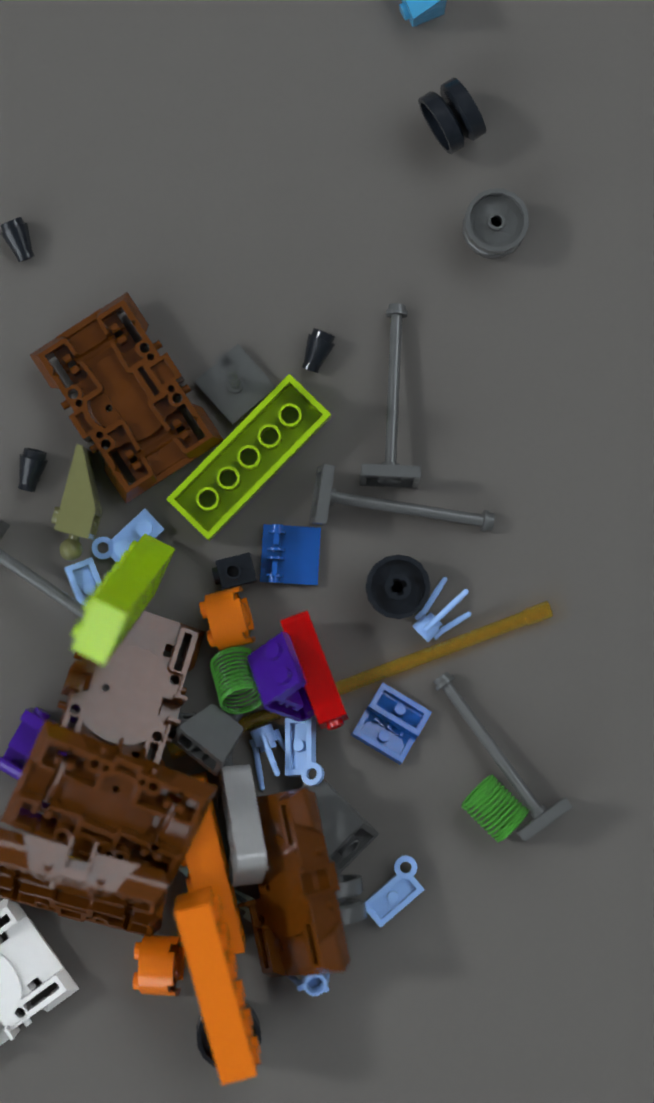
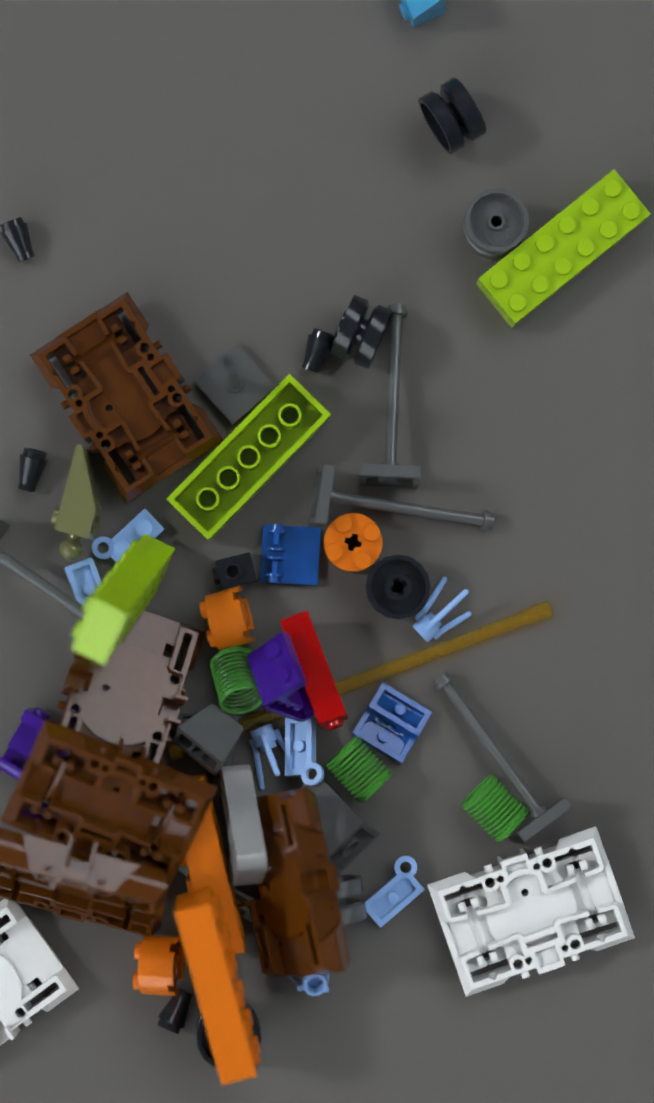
none -> black cone [157,989,193,1034]
none -> orange brick [324,513,382,572]
none -> bright green piece [325,736,393,804]
none -> black wheel [331,295,392,369]
none -> white piece [427,826,635,997]
none -> lime brick [476,169,651,328]

